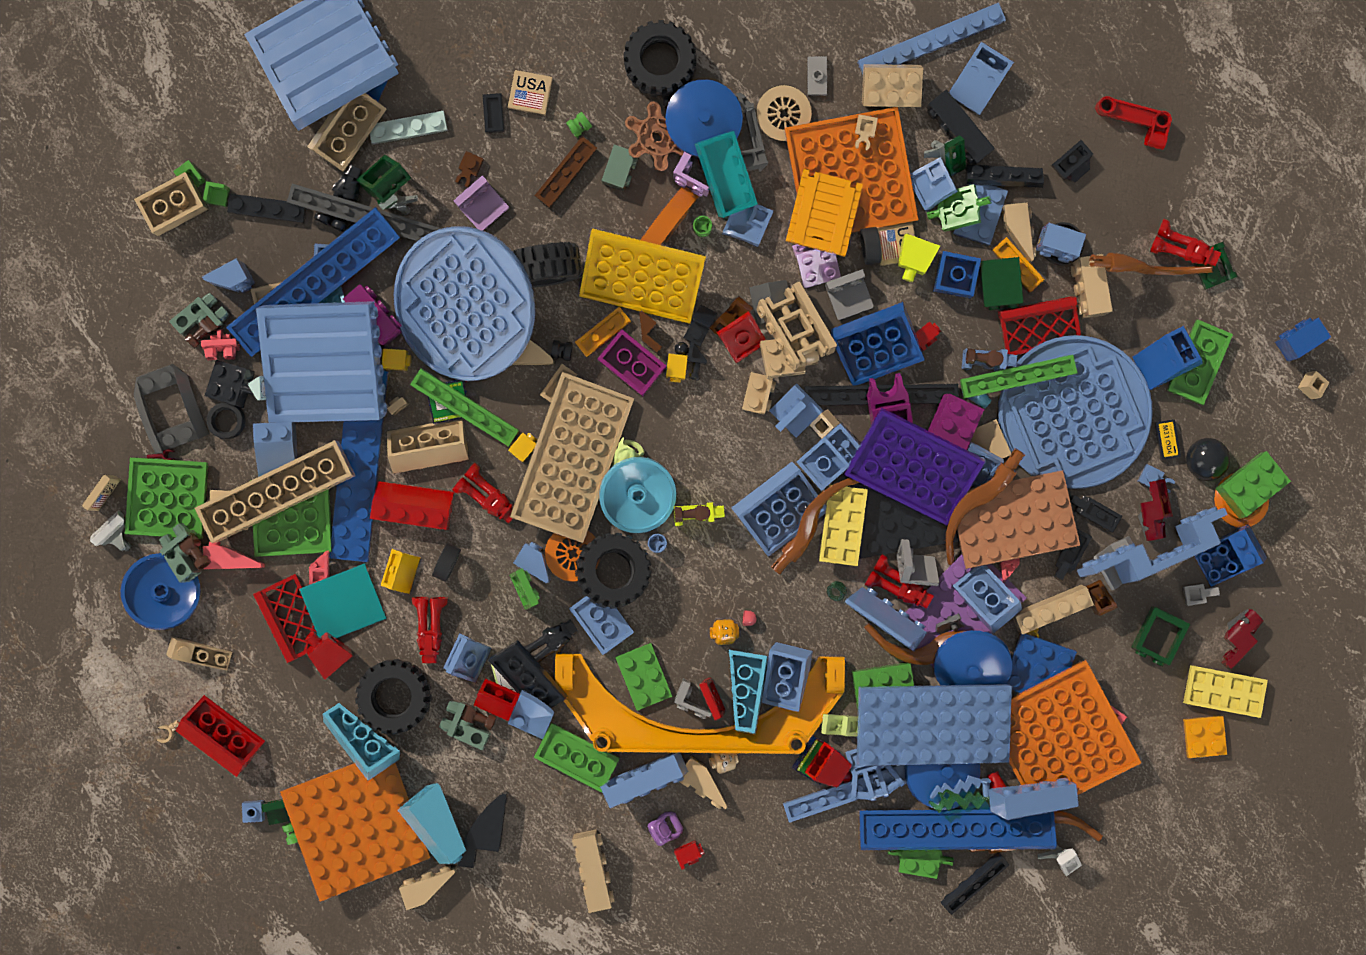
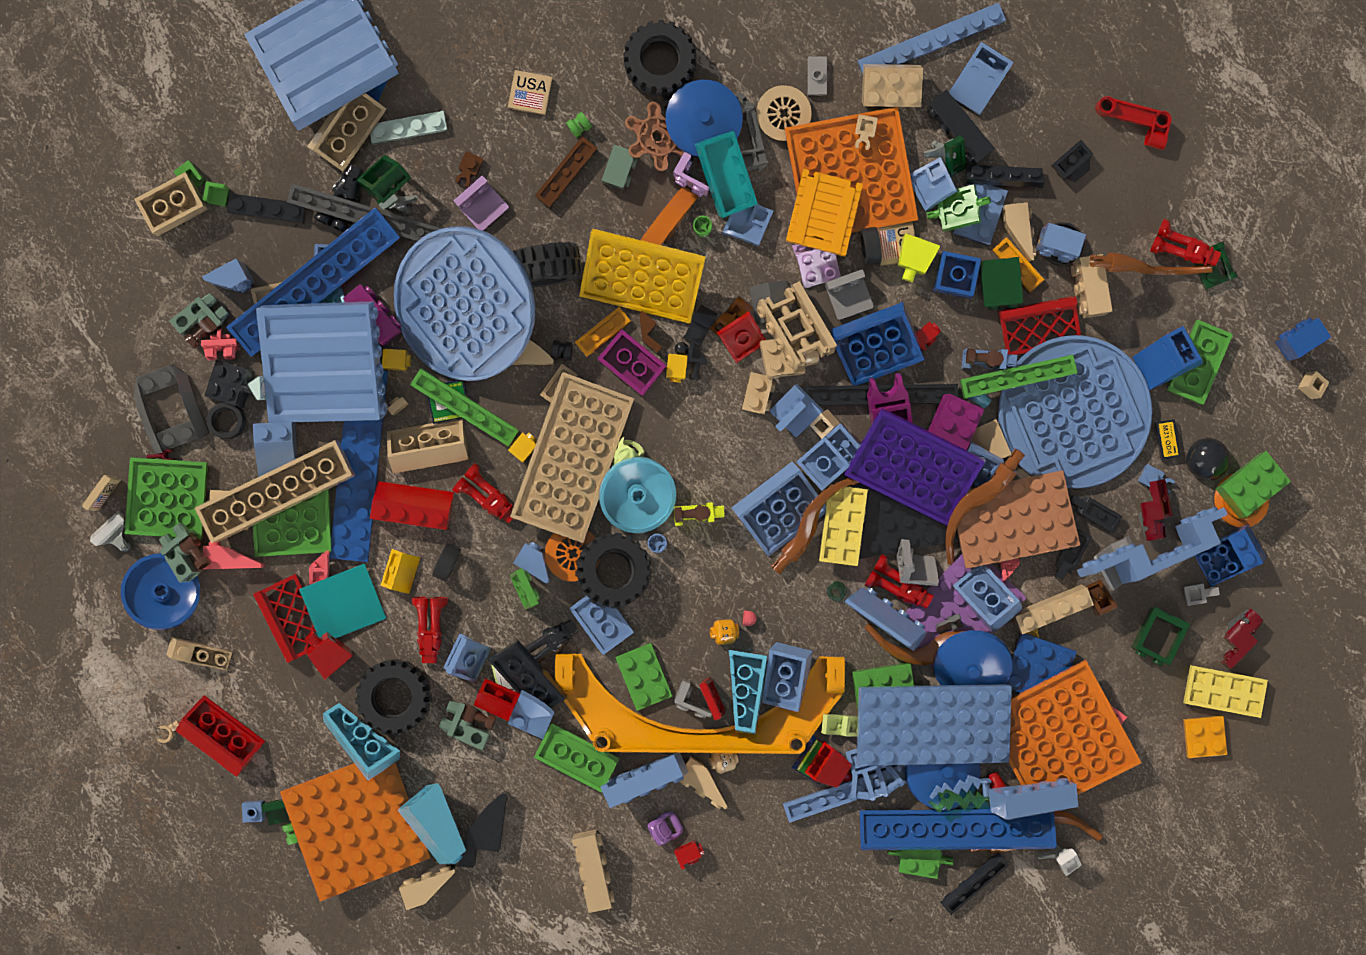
black tile [482,93,505,134] -> none

